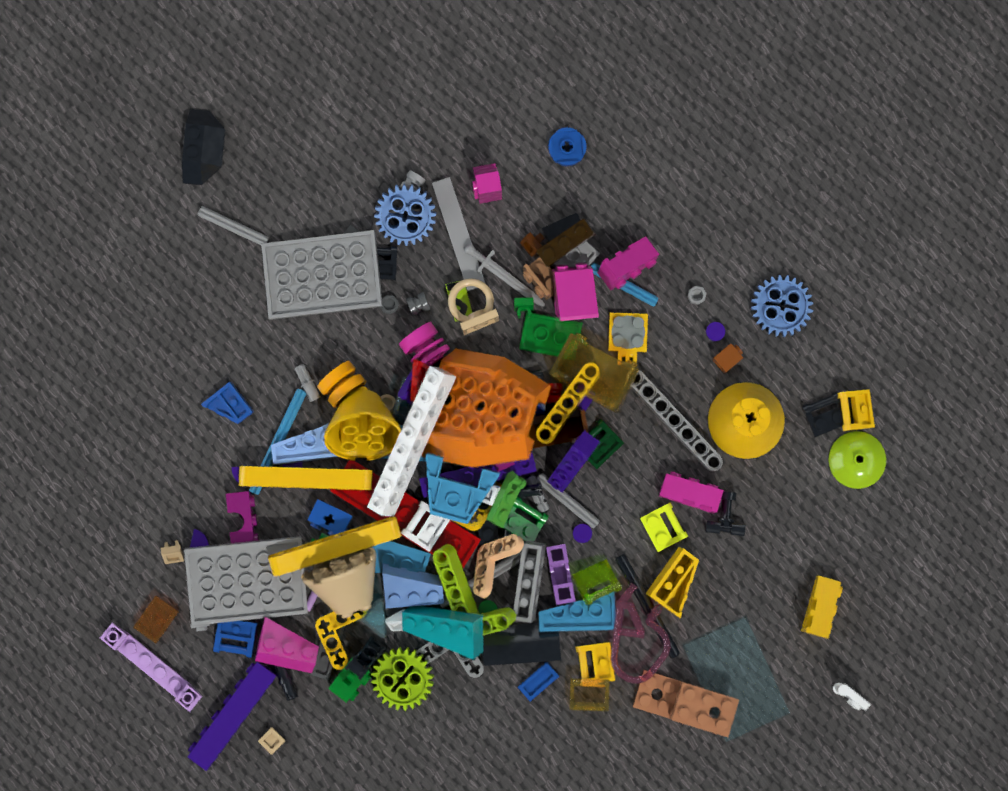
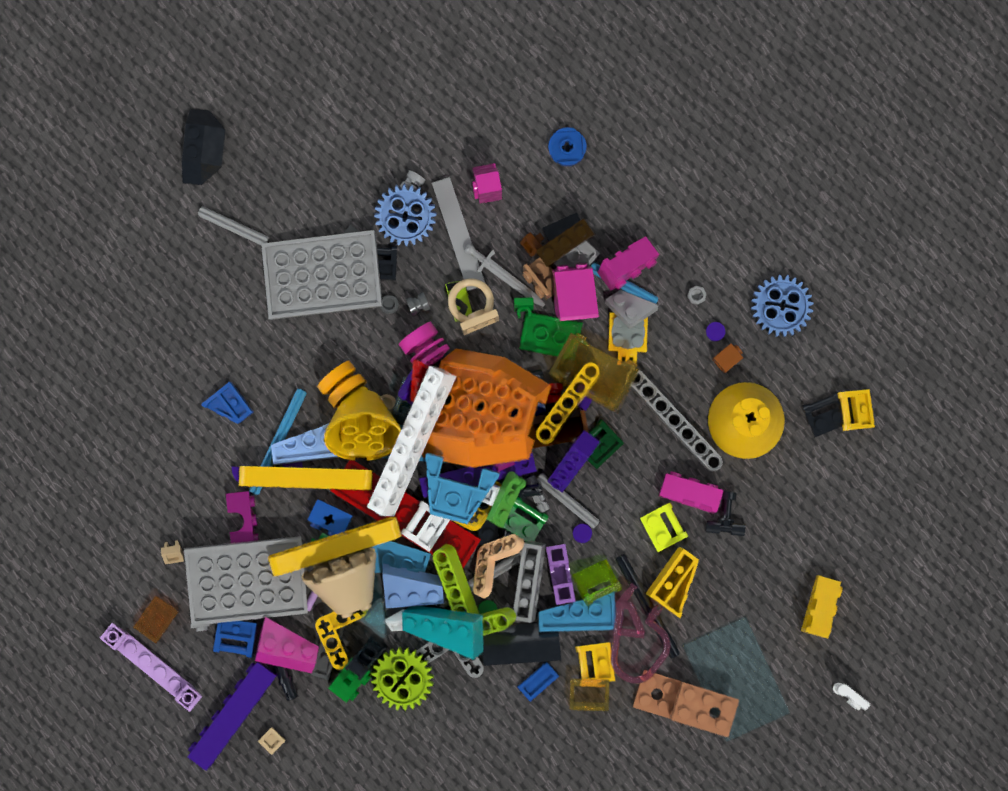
dark purple tile [190,529,210,547] -> none
light grey axle [295,364,321,402] -> none
lime dish [828,431,886,489] -> none
none -> light grey wing [605,290,658,329]

